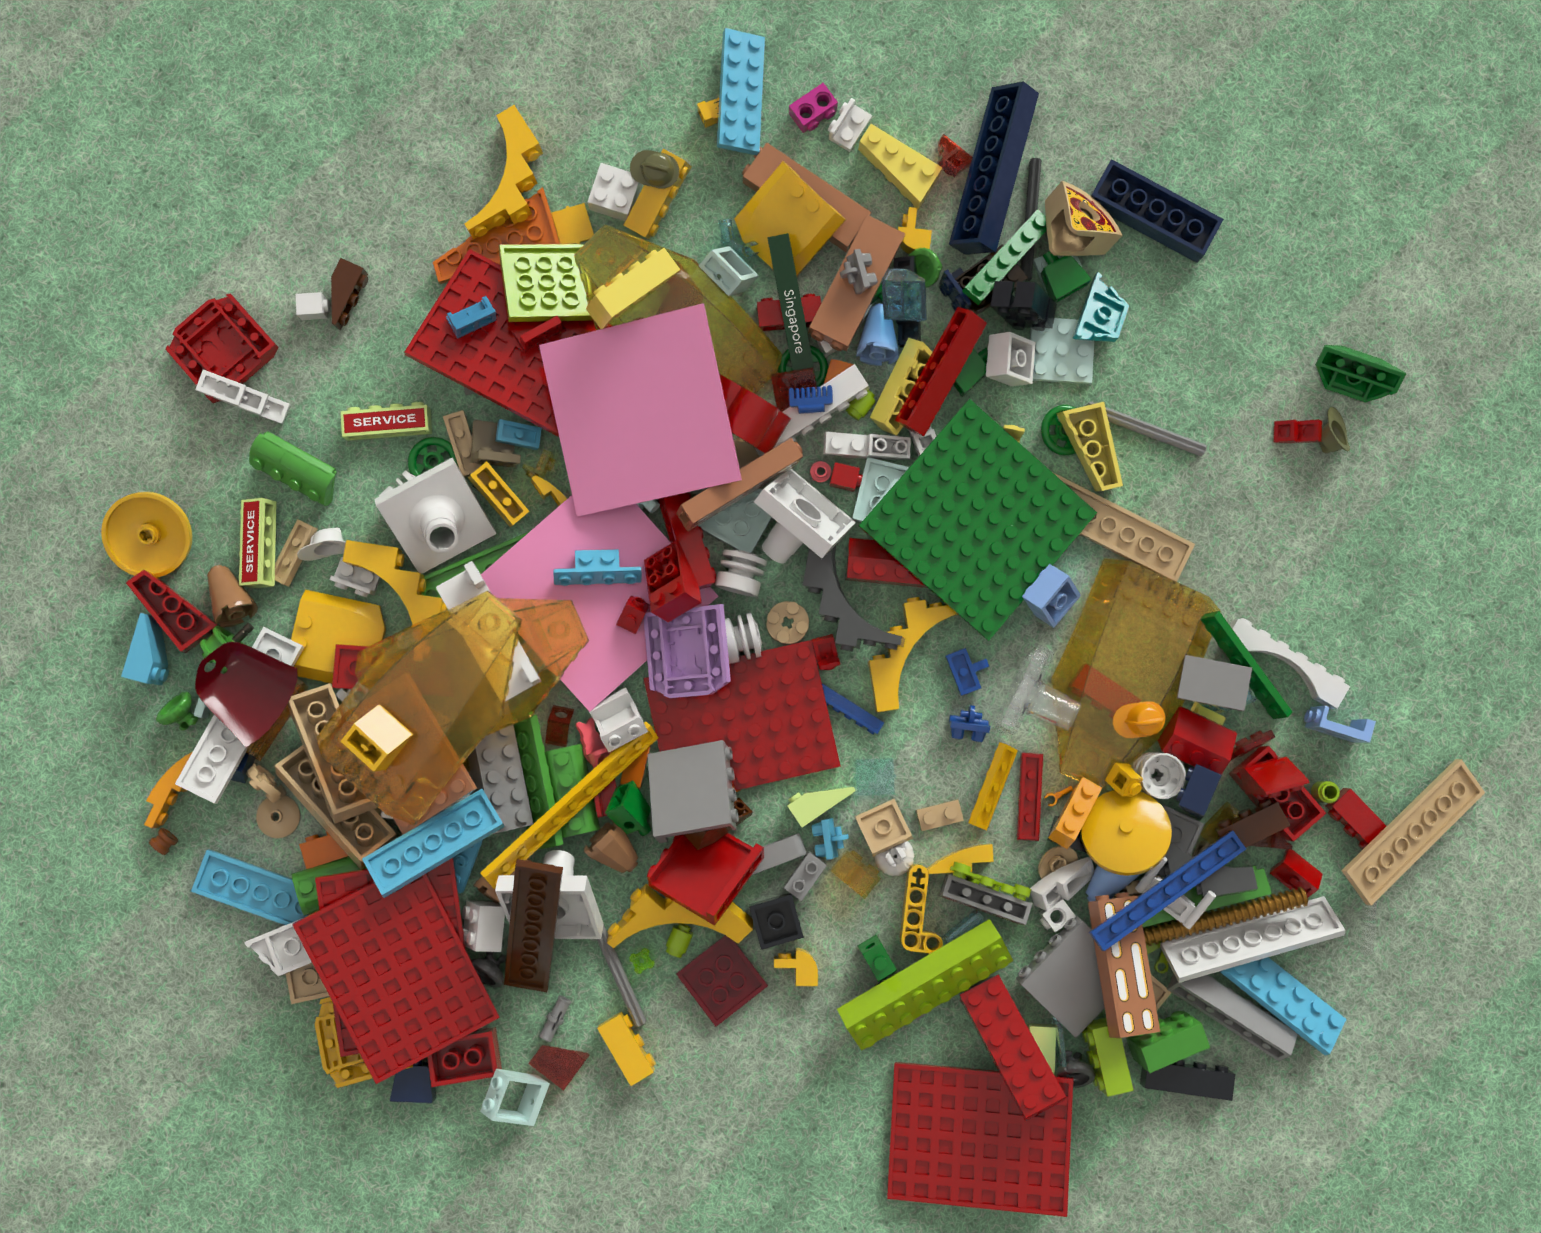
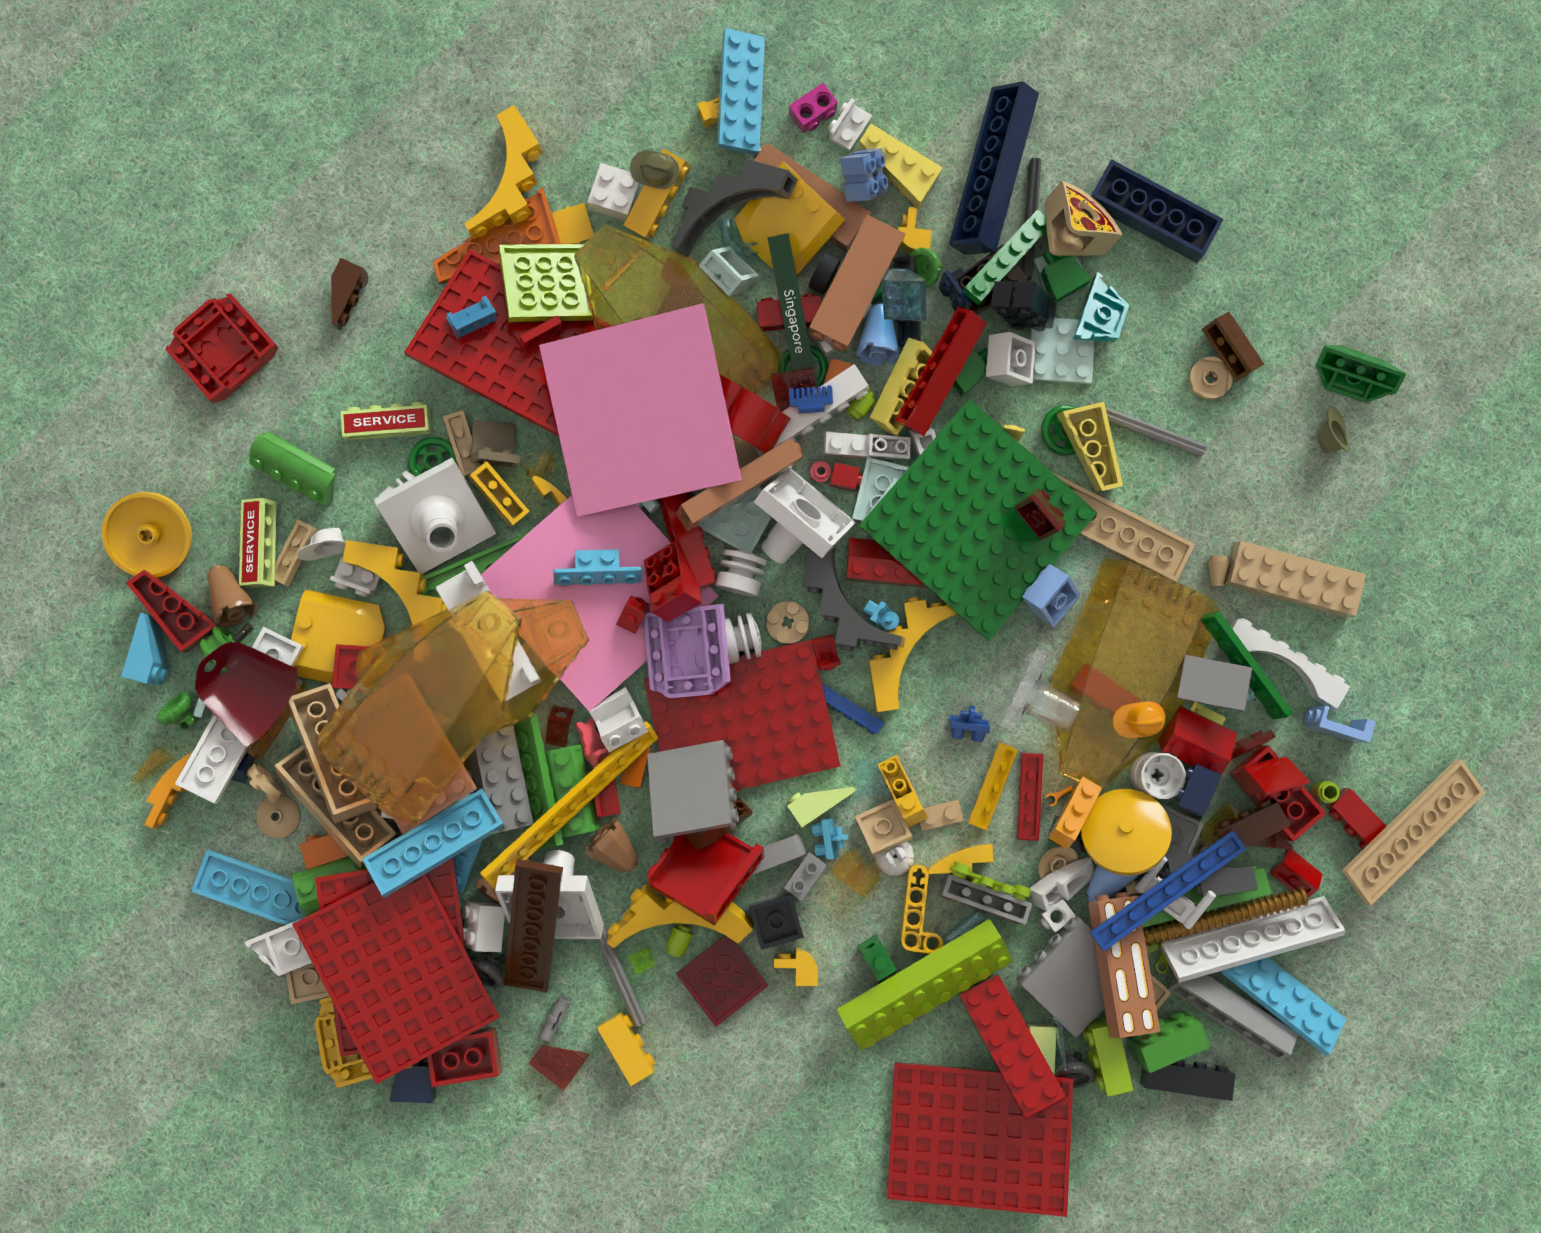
dark orange wheel [149,827,178,855] -> none
white slope [195,370,290,425] -> none
white brick [296,292,330,320] -> none
yellow slope [340,705,414,772] -> none
light aqua window [480,1069,550,1126] -> none
medium azure plate [495,419,542,450] -> none
light yellow wedge [585,248,680,330] -> none
green torso [605,781,652,836] -> none
light grey hips [840,249,878,294] -> none
clear red wing [938,134,973,178] -> none
blue plate [945,648,990,696] -> none
yellow brick [1105,763,1143,797] -> none
red slope [1274,419,1322,443] -> none
none -> clear yellow piece [131,747,174,783]
none -> dark grey arch [671,159,798,257]
none -> black tyre [808,251,841,295]
none -> medium blue brick [840,148,888,202]
none -> medium azure hips [863,600,900,631]
none -> yellow slope [877,755,928,827]
none -> slope [1013,488,1066,541]
none -> tan plate [1188,357,1233,400]
none -> reddish brown brick [1201,312,1264,382]
none -> tan cone [1208,555,1230,586]
none -> tan brick [1224,541,1366,618]

